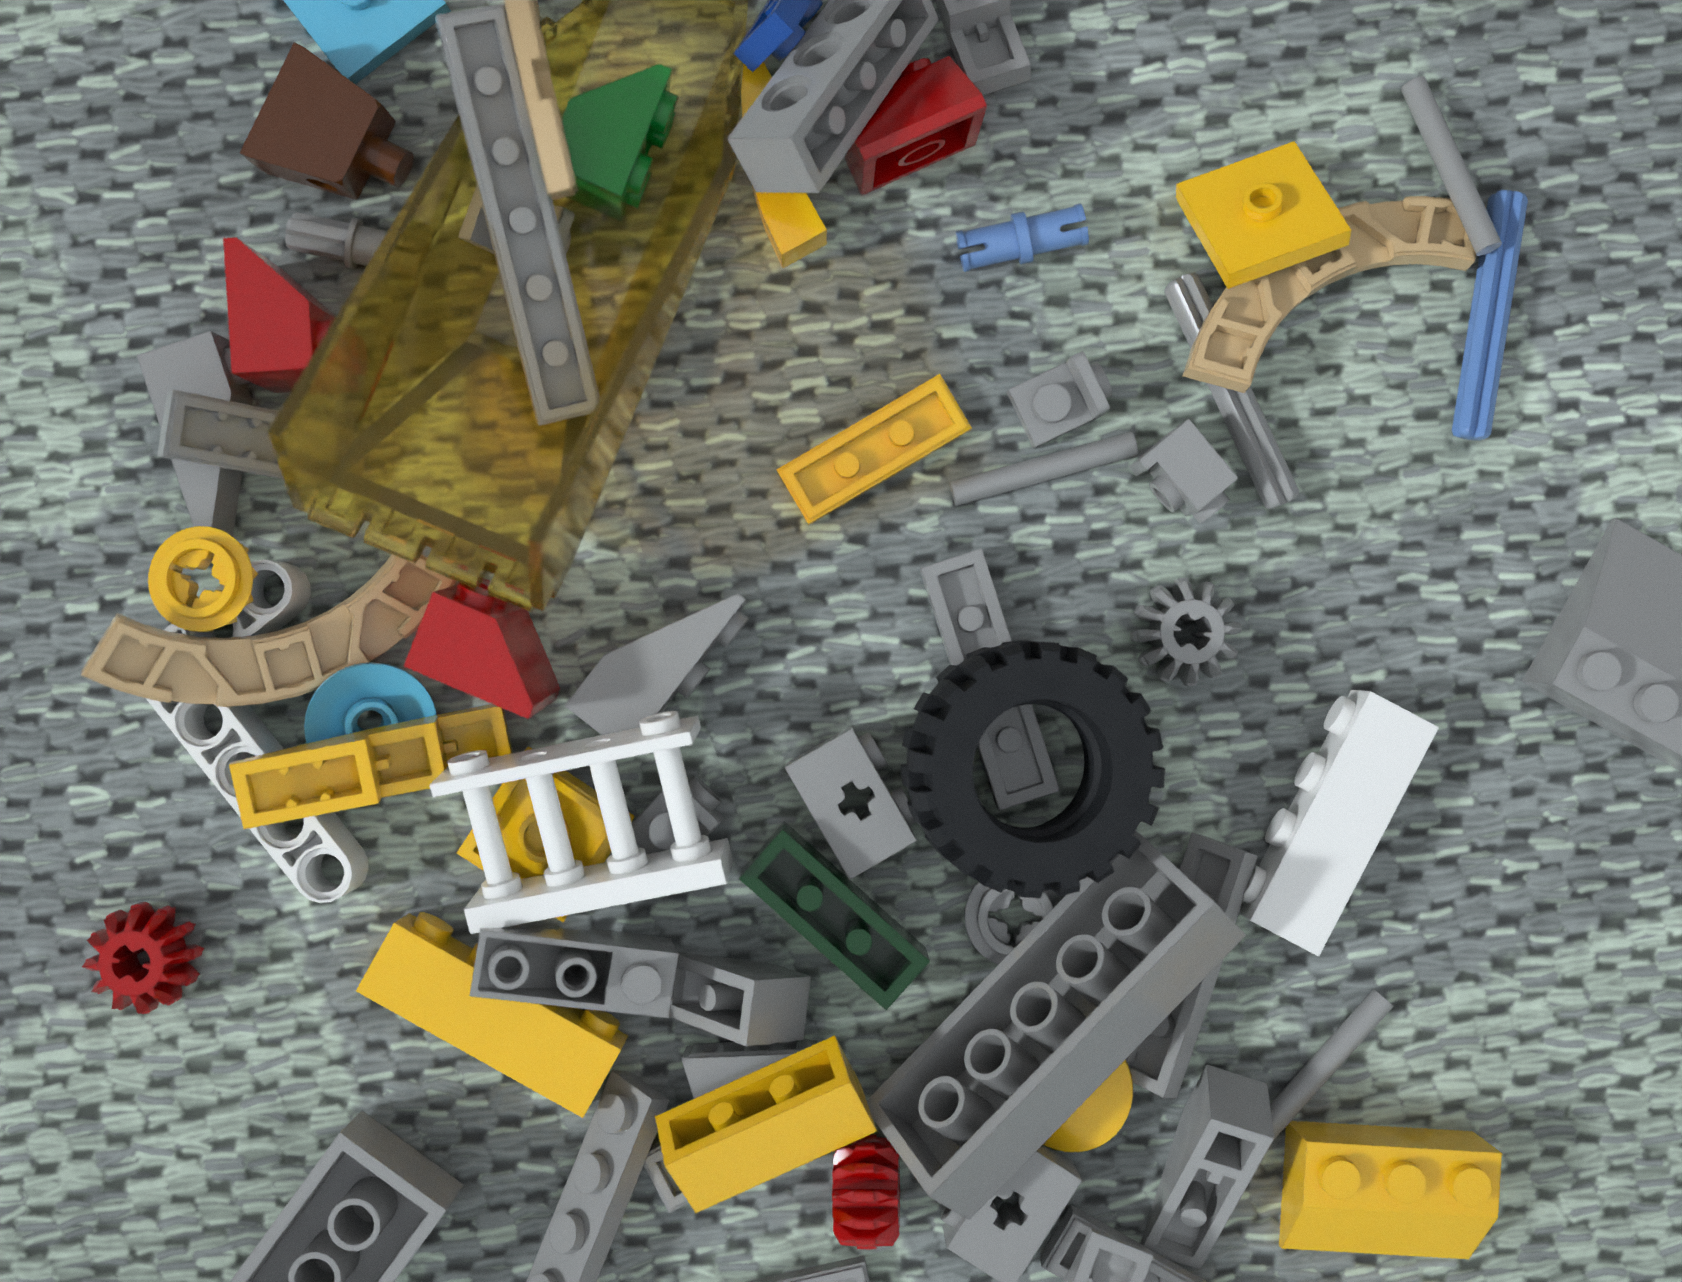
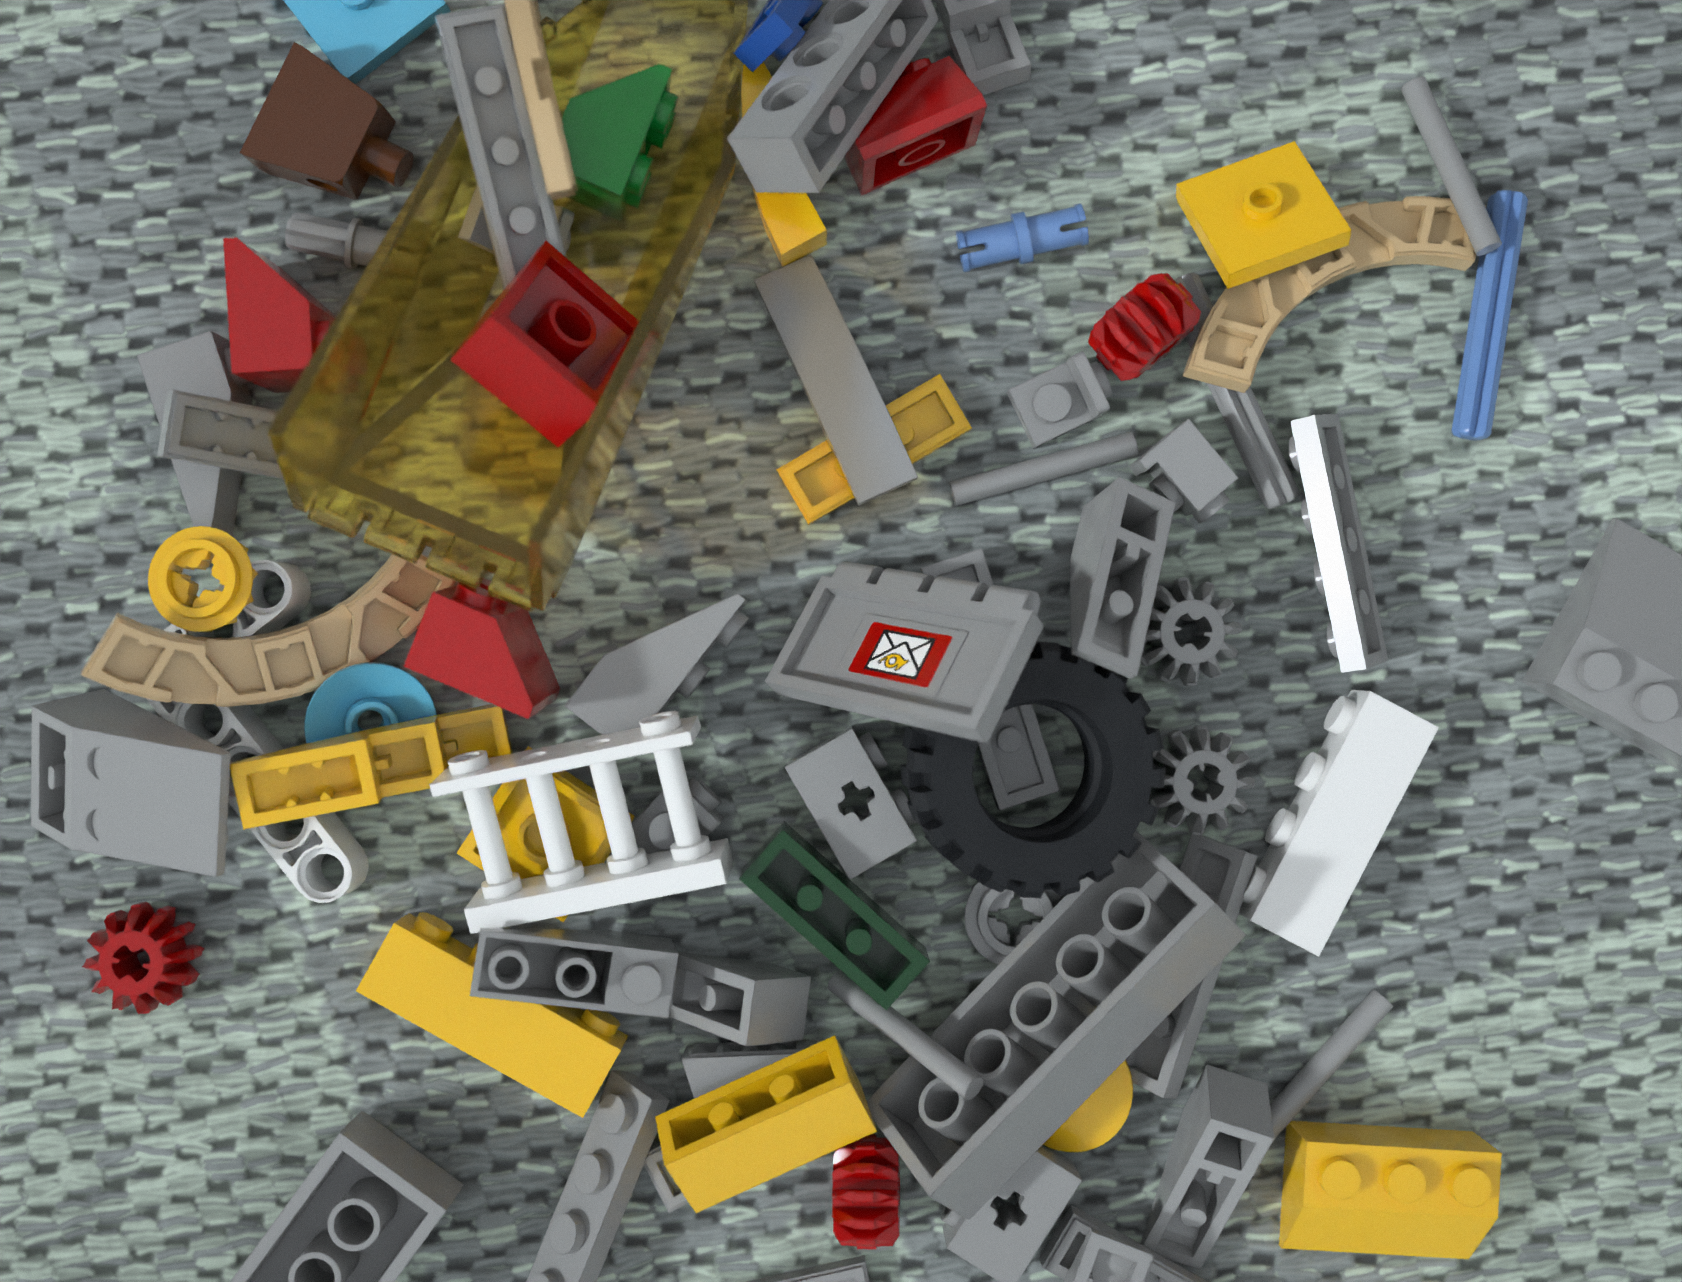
none -> light grey slope [31,689,231,877]
none -> red slope [450,240,649,448]
none -> light grey slope [754,254,918,506]
none -> light grey hinge [765,561,1044,743]
none -> light grey bar [828,970,983,1100]
none -> light grey slope [1070,477,1176,679]
none -> red gear [1088,273,1201,381]
none -> light grey gear [1148,725,1255,835]
none -> plate [1289,414,1388,673]

